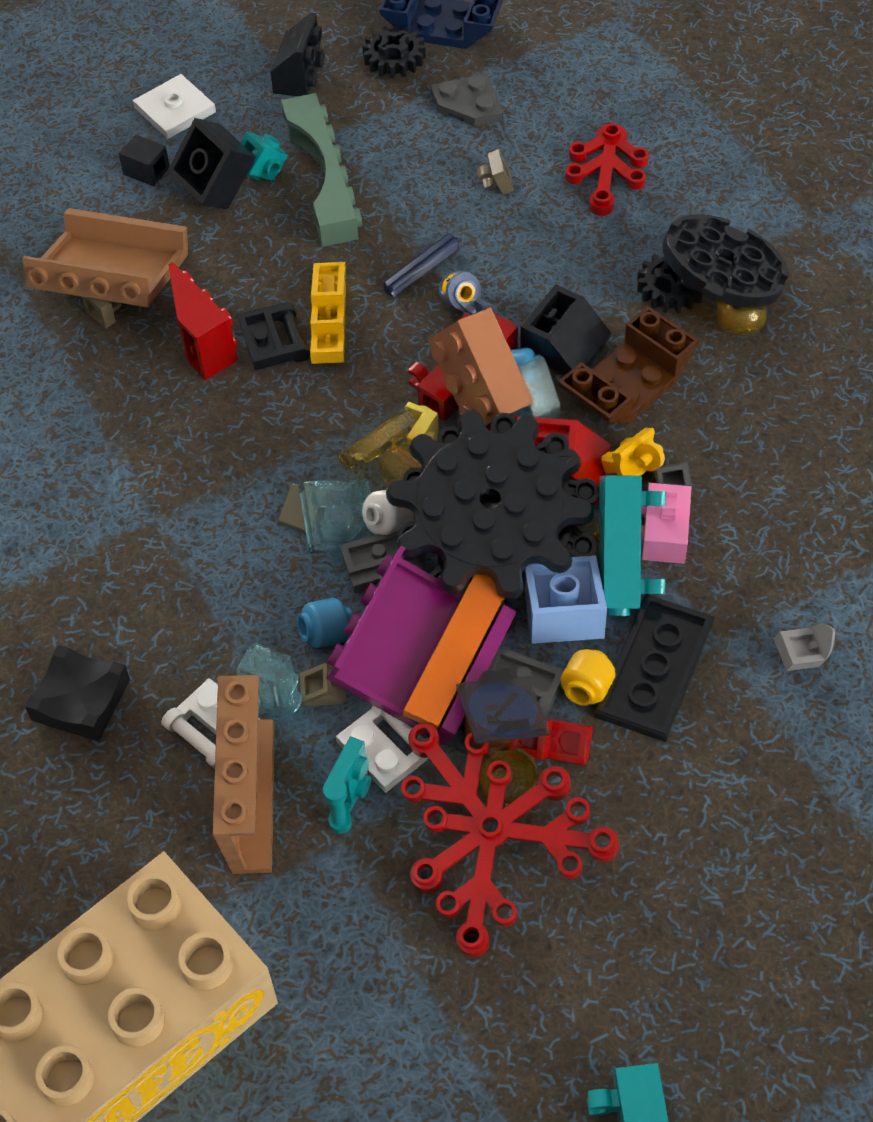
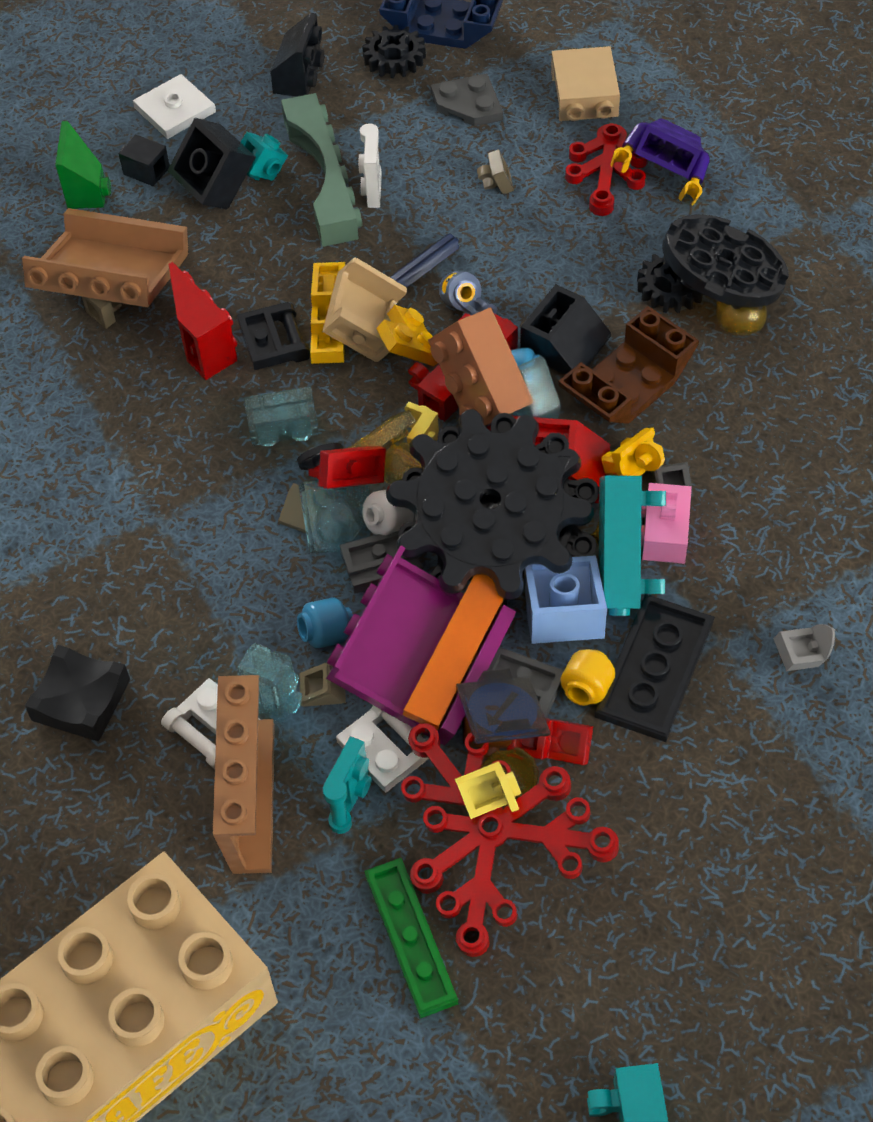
none -> green slope [55,121,111,209]
none -> clear light blue brick [244,386,319,446]
none -> red piece [297,443,386,489]
none -> tan panel [322,258,407,362]
none -> white plate [358,124,382,208]
none -> green tile [364,858,459,1019]
none -> yellow plate [376,305,438,366]
none -> light yellow bracket [455,761,521,819]
none -> tan panel [551,46,620,121]
none -> dark purple torso [610,118,710,205]

